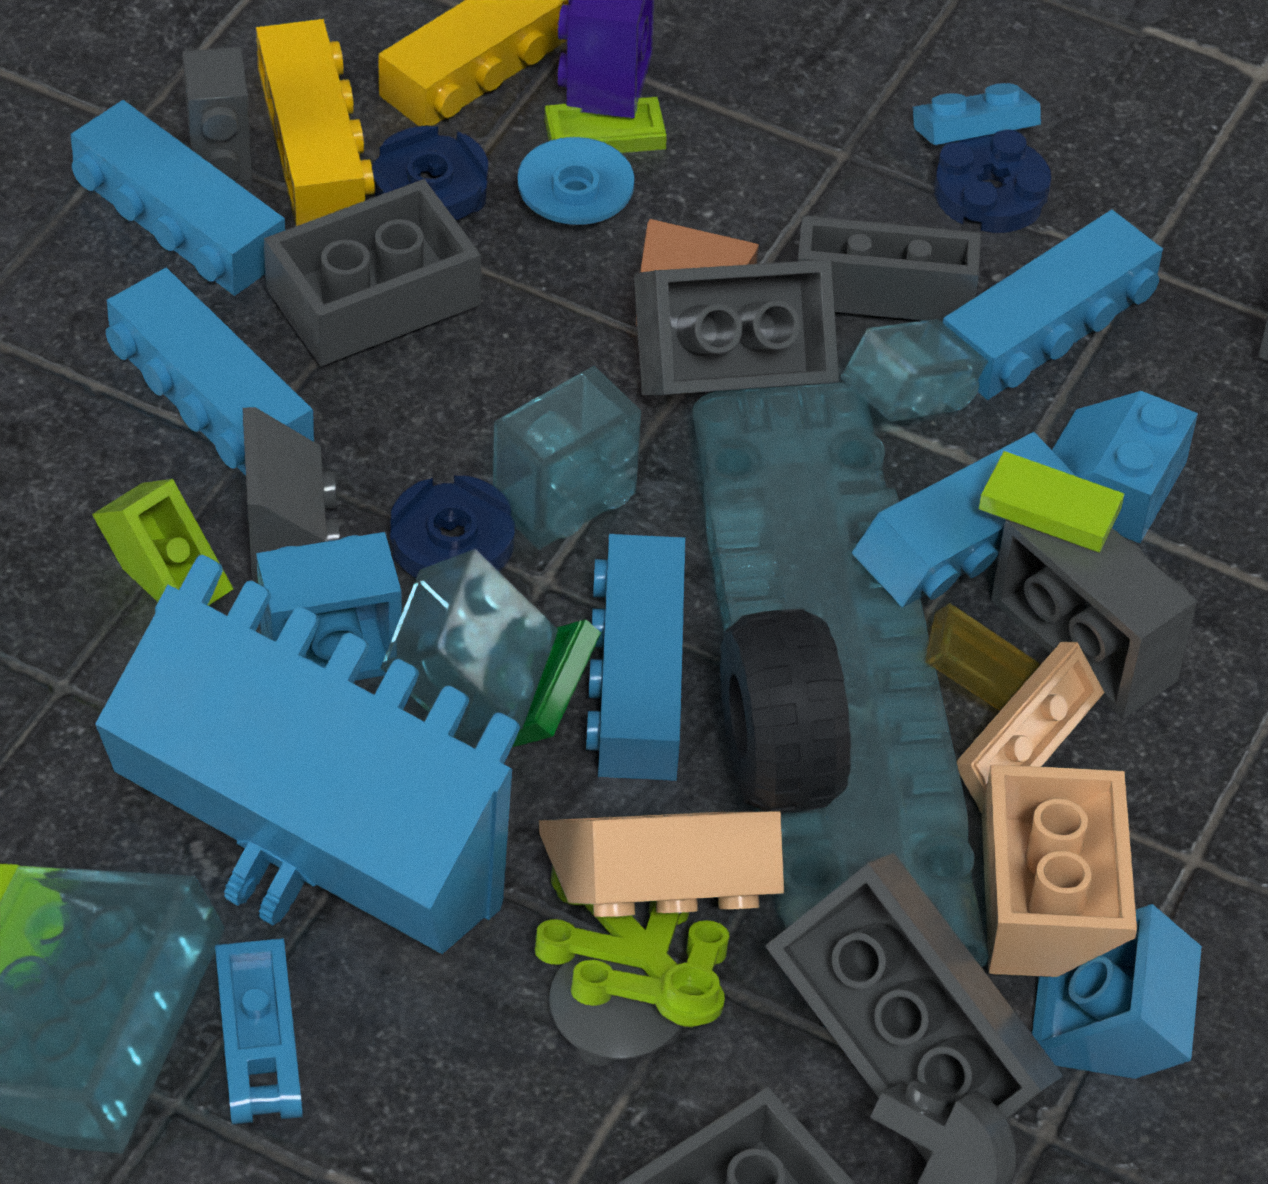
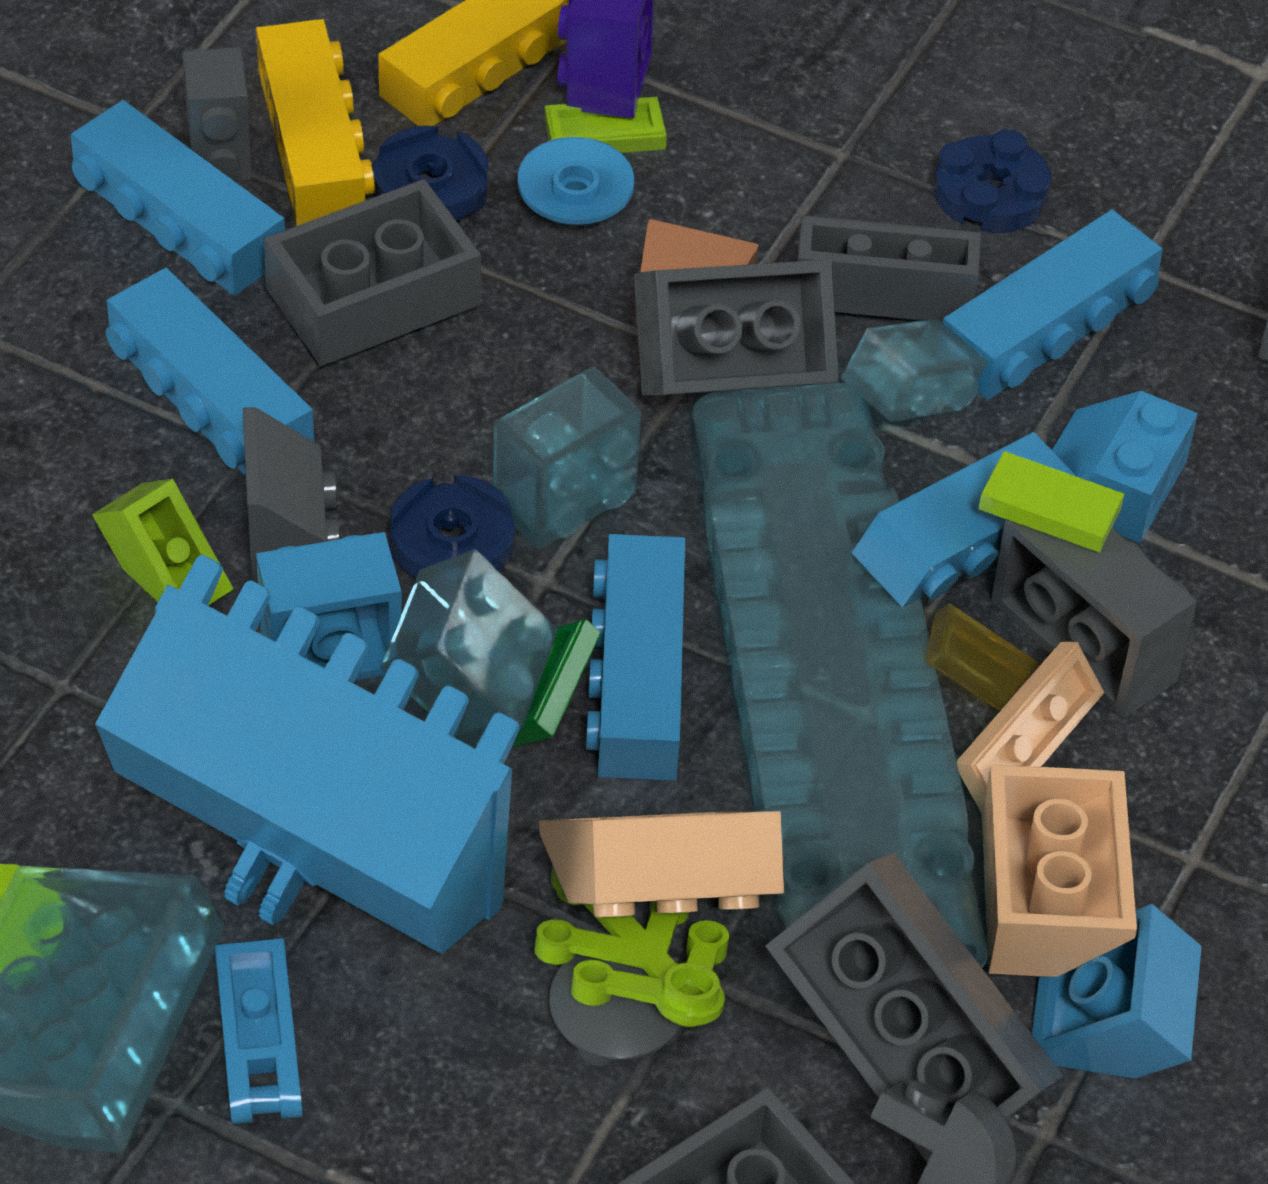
black tyre [720,609,851,813] -> none
dark azure plate [913,83,1041,145] -> none

